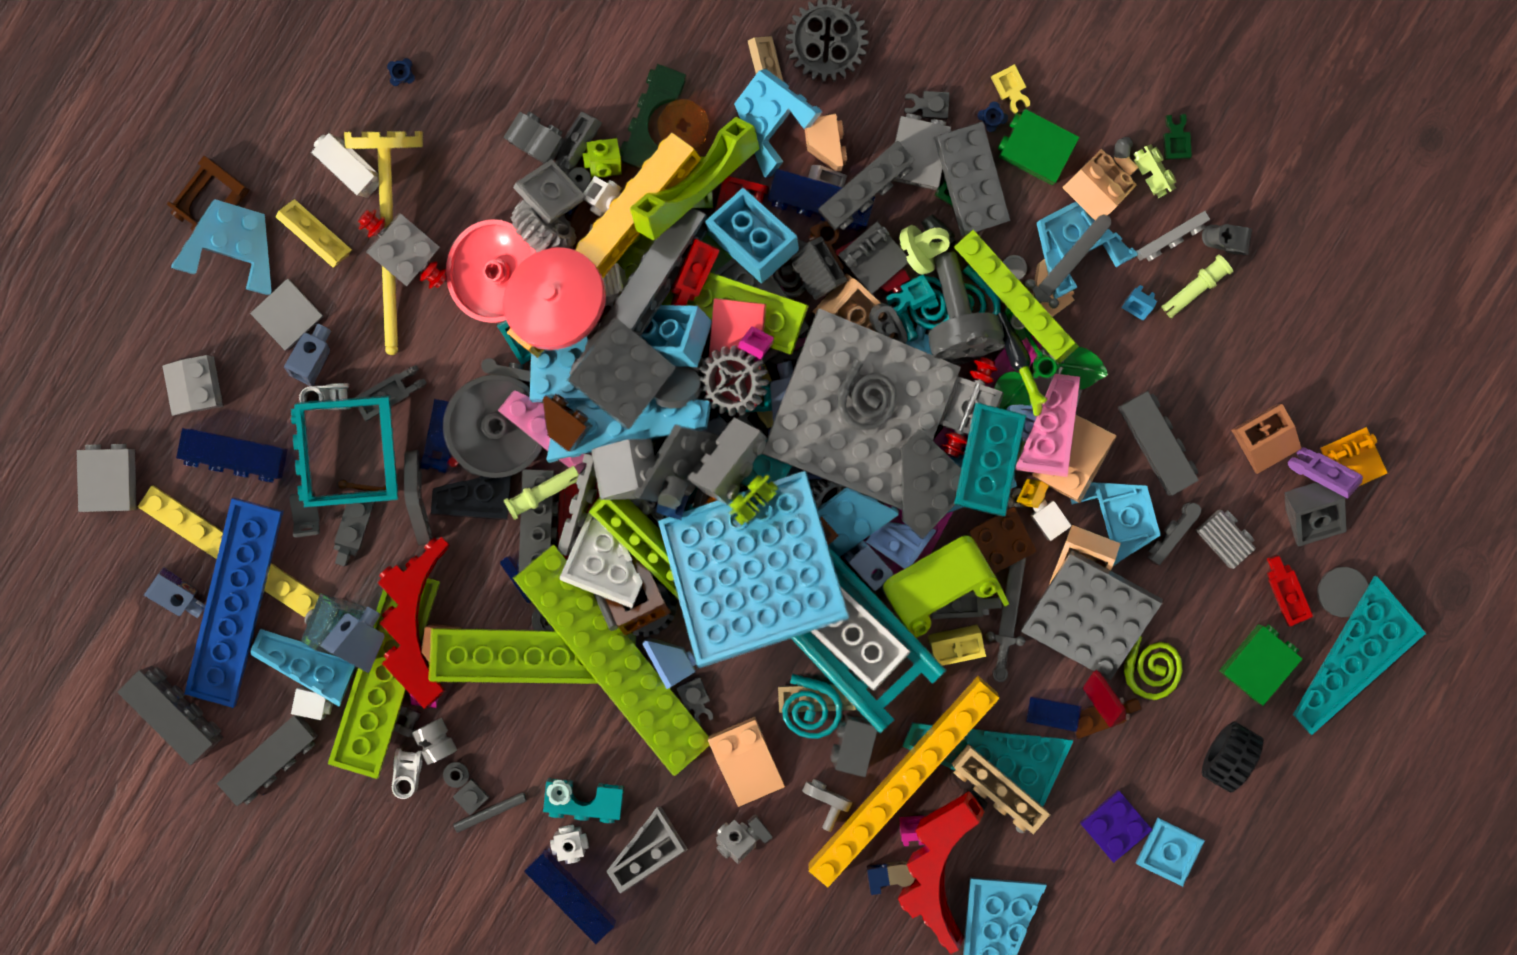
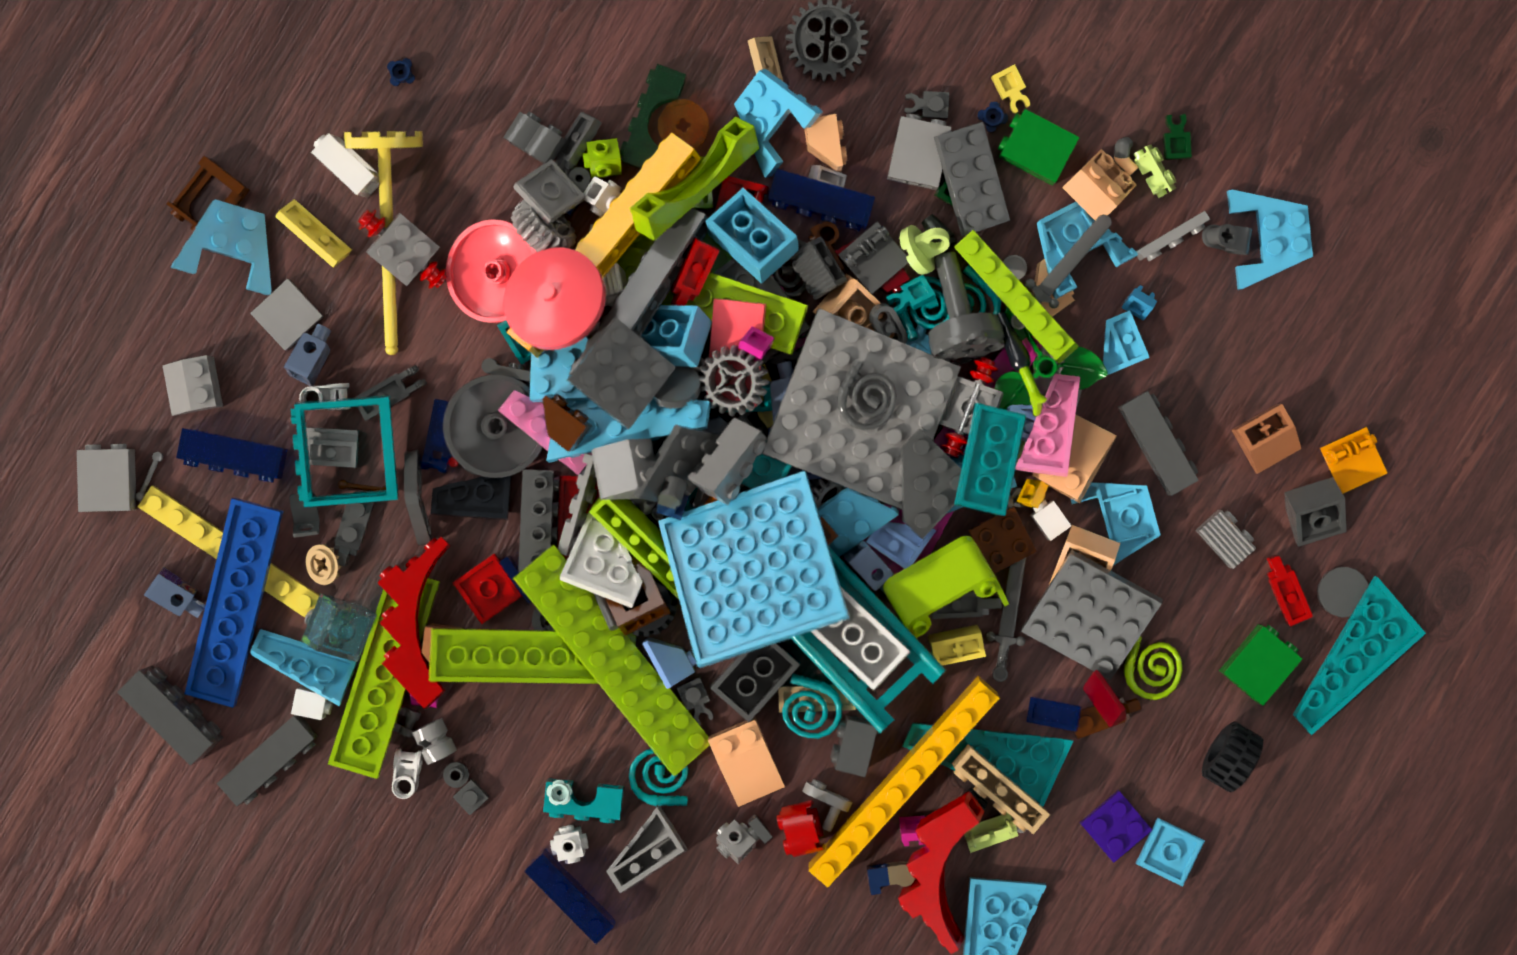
sand blue torso [320,606,384,673] -> none
dark grey bar [453,792,527,833] -> none
yellowish green pin [504,466,579,520] -> none
lime hinge [728,475,778,525] -> none
dark grey brick [818,140,914,231] -> none
dark grey plate [1147,503,1201,565] -> none
yellowish green pin [1161,254,1233,319] -> none
medium lavender hinge [1288,447,1363,499] -> none
none -> light grey hinge [135,452,163,502]
none -> tan gear [306,544,342,585]
none -> light grey plate [307,428,359,468]
none -> red plate [452,553,524,625]
none -> teal piece [629,749,688,806]
none -> dark grey brick [710,643,800,722]
none -> red brick [777,800,825,857]
none -> yellowish green hinge [964,813,1018,853]
none -> medium azure wing [1103,310,1150,375]
none -> medium azure wing [1227,190,1313,290]

